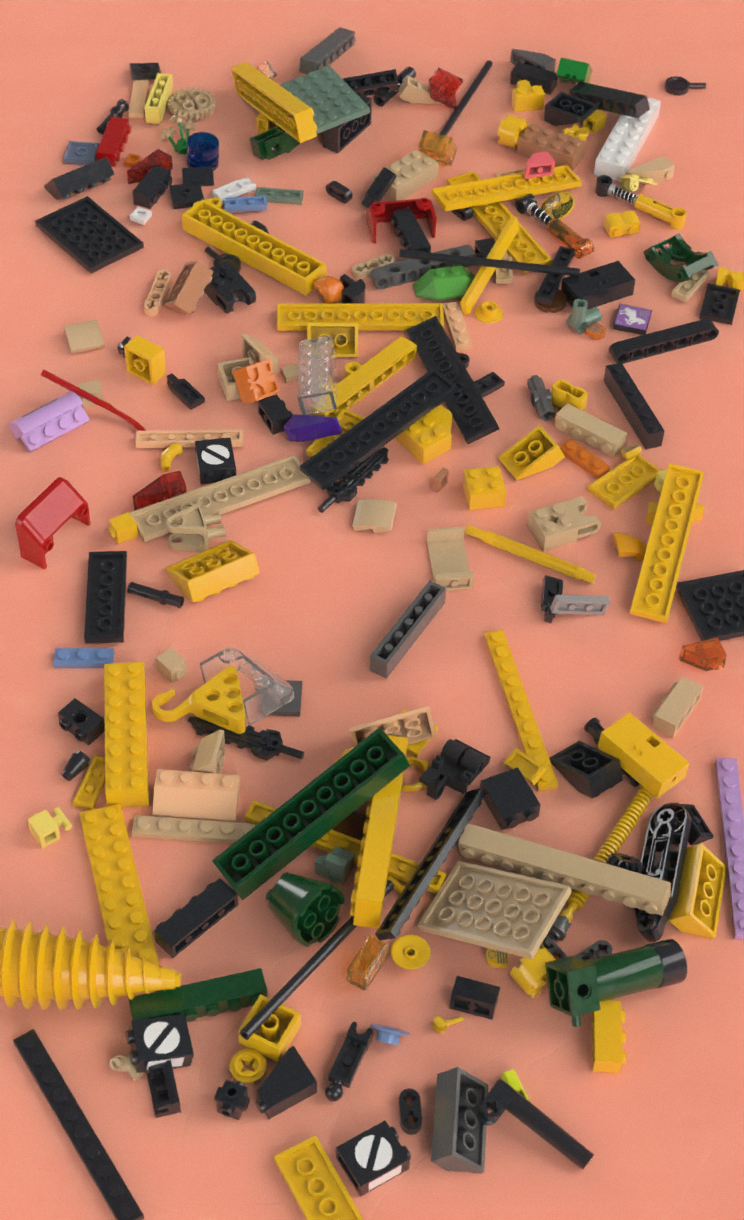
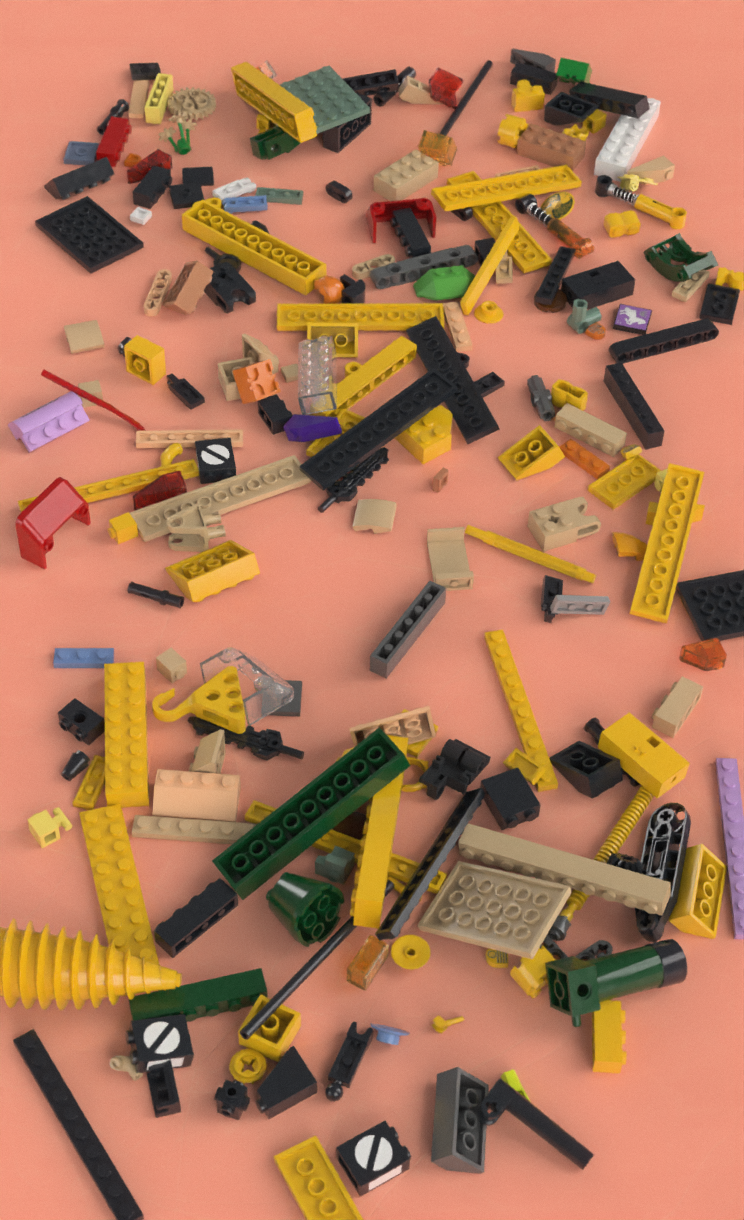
black plate [84,551,127,644] -> none
clear blue wheel [187,132,219,171] -> none
dark grey brick [299,27,356,74] -> none
black hinge [361,167,397,209] -> none
black piece [399,249,580,277] -> none
black beam [399,1088,422,1135] -> none
black hinge [449,976,500,1020] -> none
yellow brick [462,466,506,510] -> none
coral slope [524,152,555,179] -> none
black piece [664,76,706,96] -> none
black slope [674,804,714,845] -> none
none -> yellow plate [18,459,199,512]

